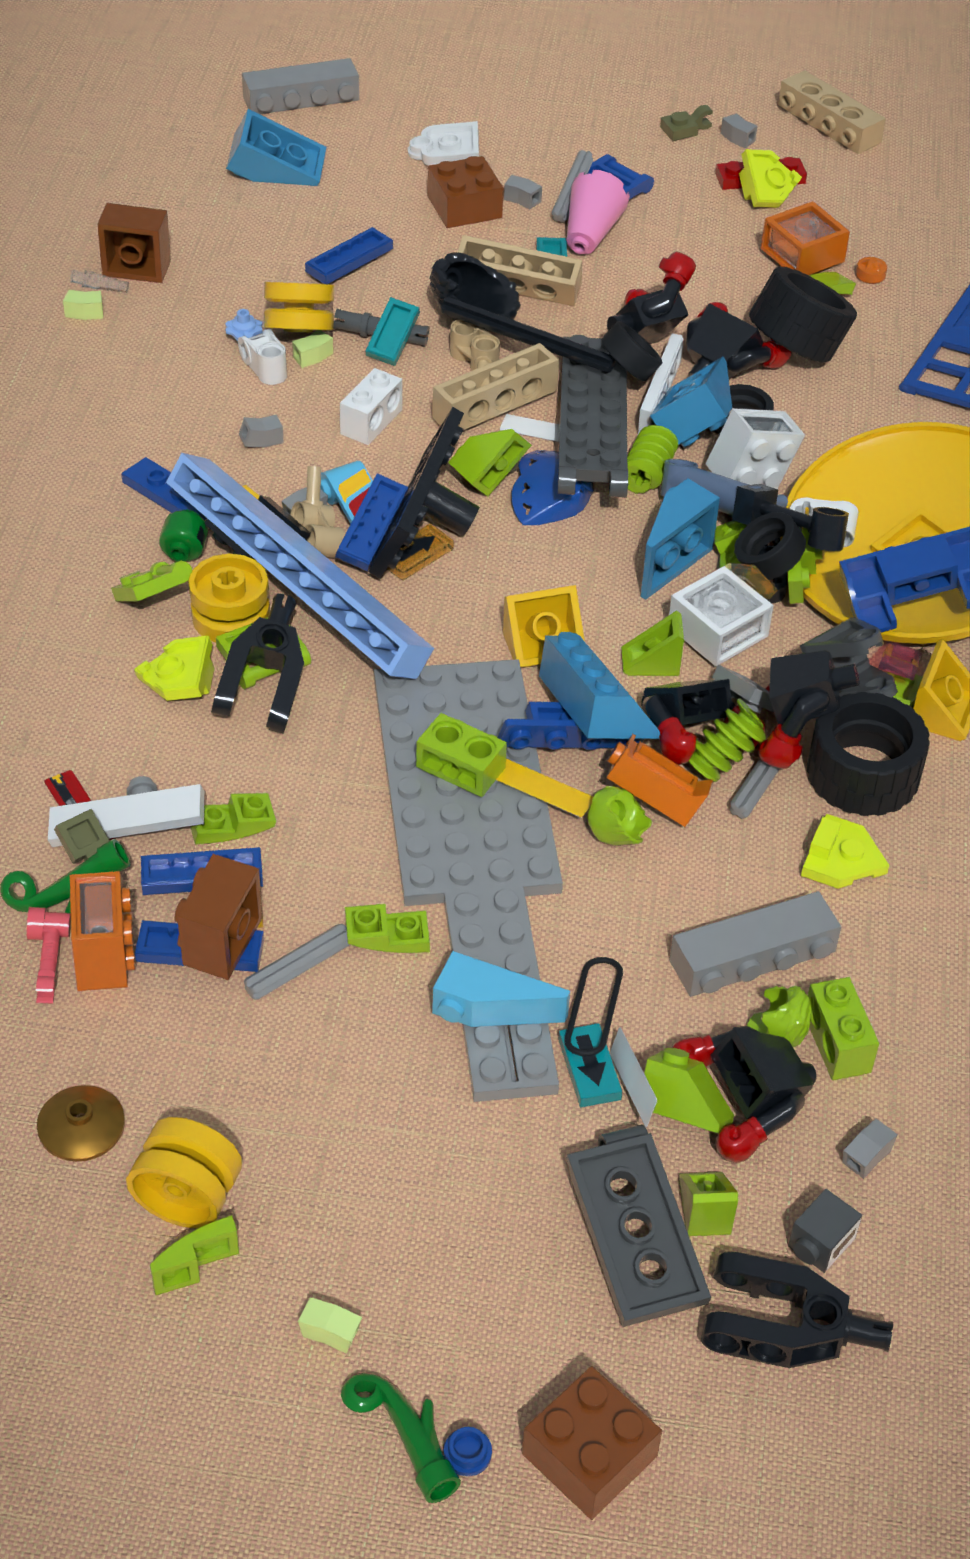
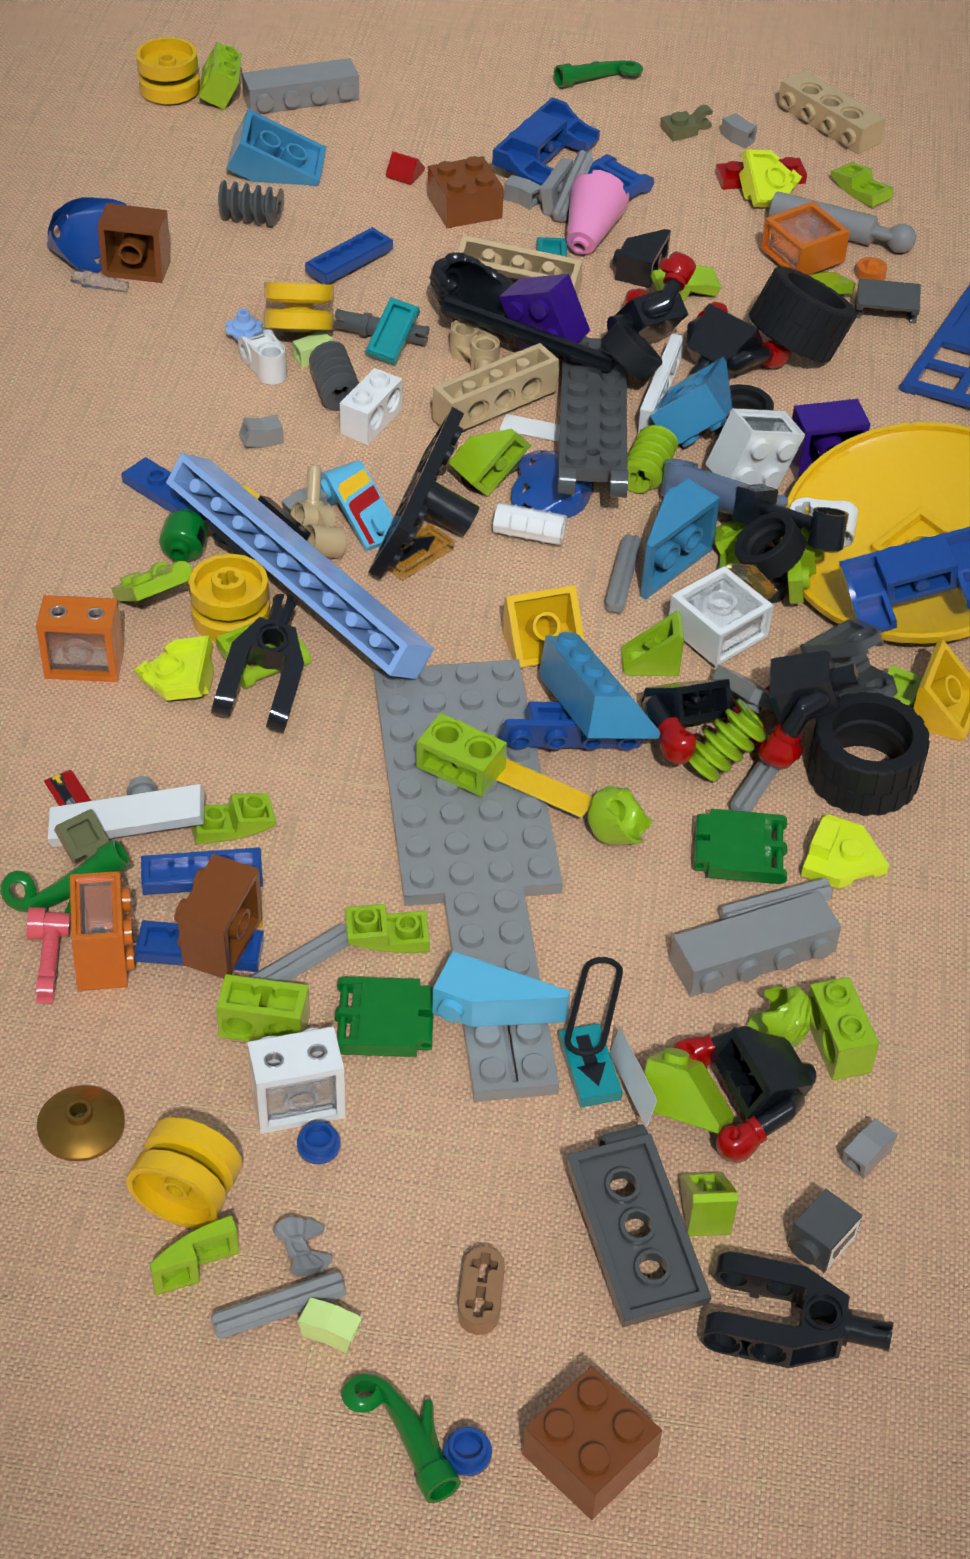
yellowish green piece [63,290,103,320] -> none
blue plate [335,473,408,571] -> none
white plate [408,121,479,166] -> none
orange window [607,734,713,827] -> none
clear pink tile [878,641,922,680] -> none
none -> orange piece [36,595,124,682]
none -> blue piece [47,197,126,274]
none -> yellow wheel [136,37,200,104]
none -> lime brick [199,41,242,110]
none -> light grey axle [211,1271,346,1339]
none -> lime brick [216,974,310,1042]
none -> dark grey piece [218,180,284,227]
none -> white piece [247,1026,346,1134]
none -> light grey piece [273,1216,333,1276]
none -> blue plate [297,1121,341,1164]
none -> dark grey piece [309,341,359,411]
none -> green plate [334,977,434,1057]
none -> red slope [386,151,425,185]
none -> medium nougat beam [458,1246,505,1335]
none -> blue bracket [492,97,600,186]
none -> white axle [493,502,567,546]
none -> dark purple brick [499,274,590,351]
none -> light grey plate [539,158,573,215]
none -> green plant [554,60,643,88]
none -> light grey axle [605,534,641,614]
none -> black slope [612,229,671,289]
none -> lime slope [650,265,722,301]
none -> green plate [694,809,787,884]
none -> light grey axle [720,878,833,920]
none -> light grey piece [769,191,916,253]
none -> dark purple brick [789,399,870,482]
none -> lime slope [831,162,893,207]
none -> dark grey hinge [854,278,921,323]

